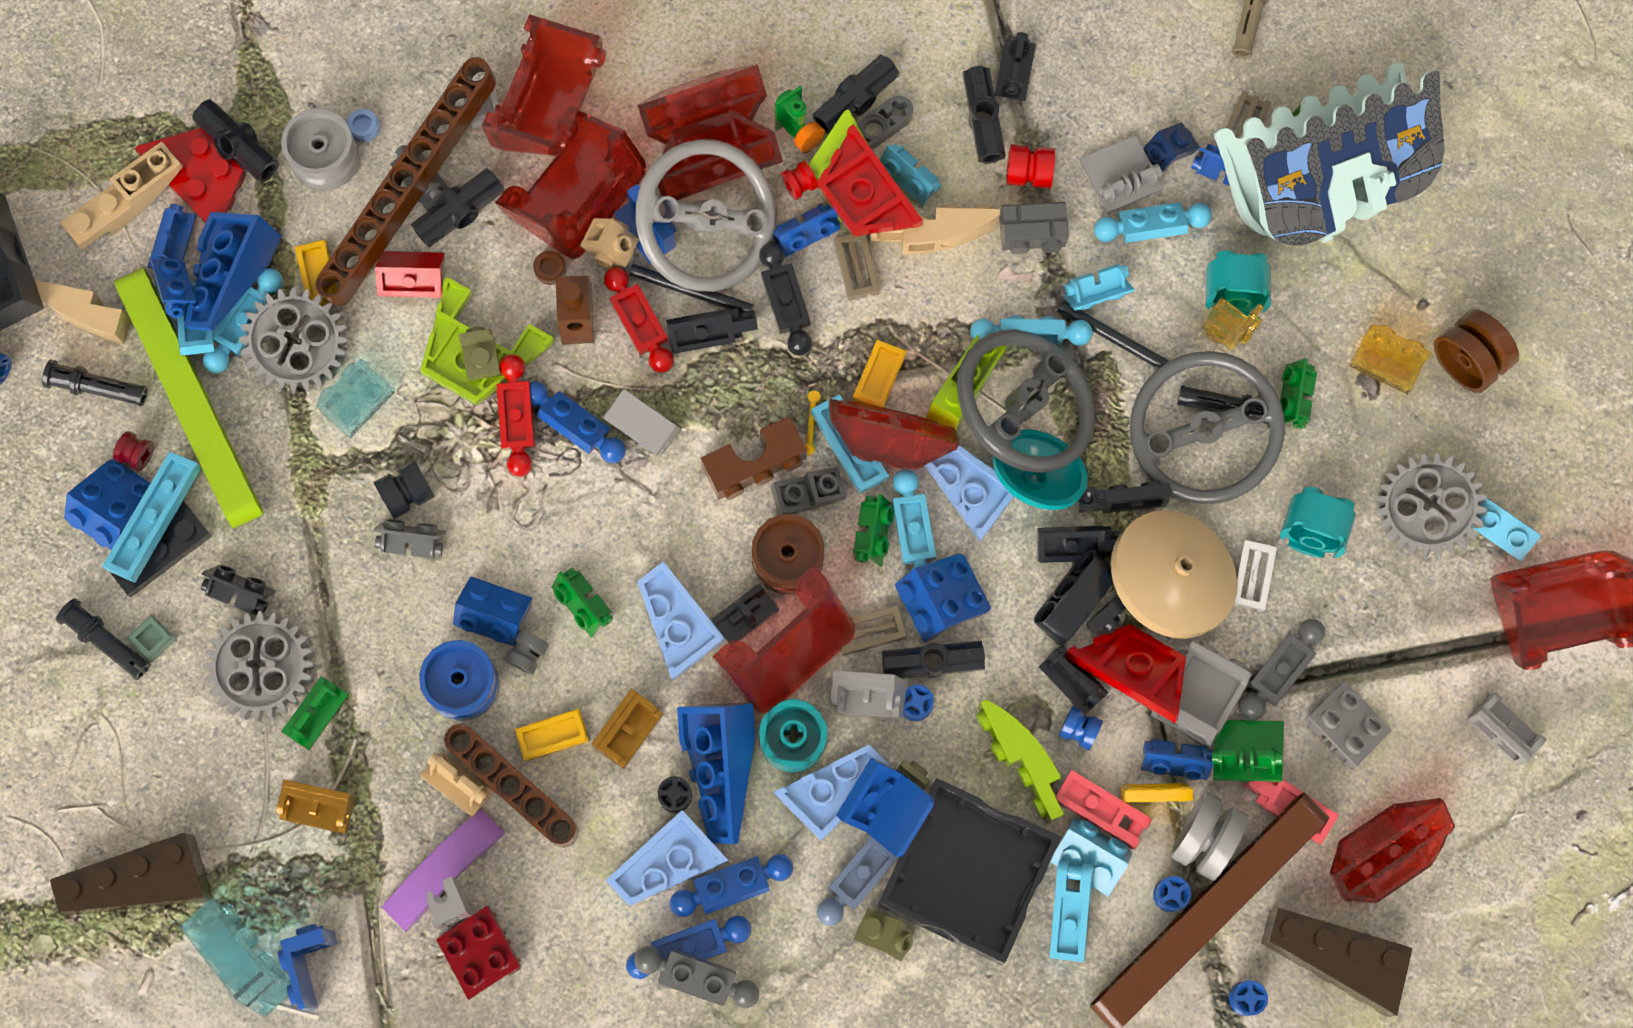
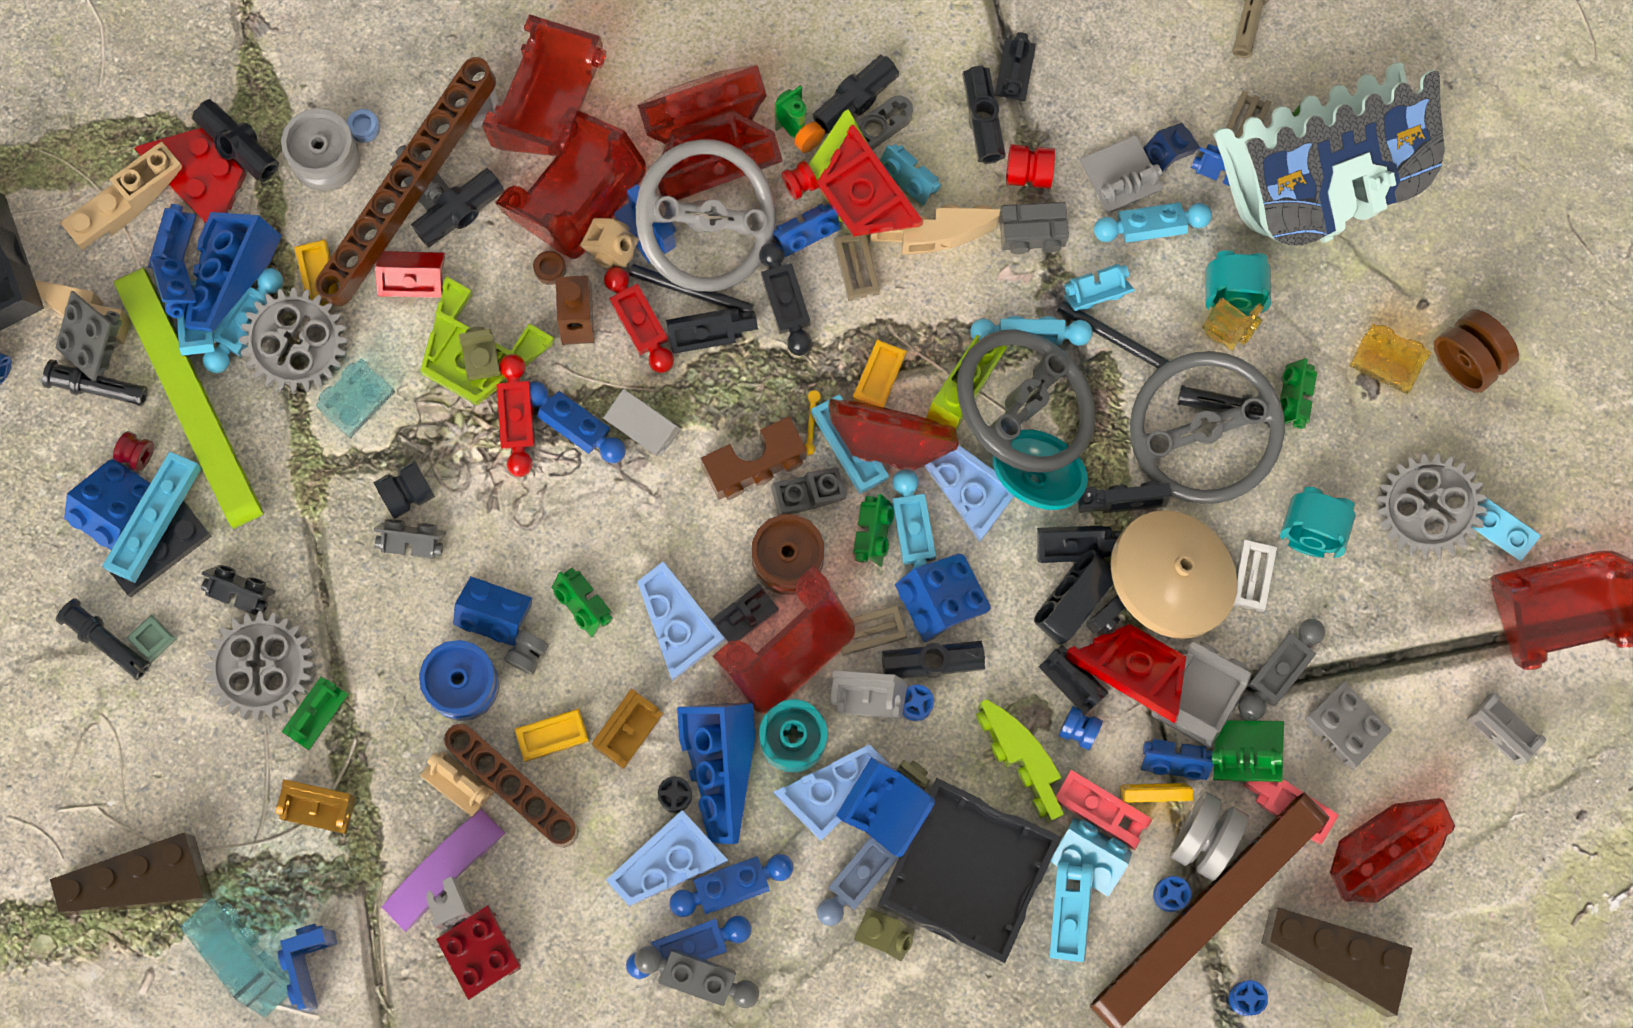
none -> dark grey hinge [55,291,122,381]

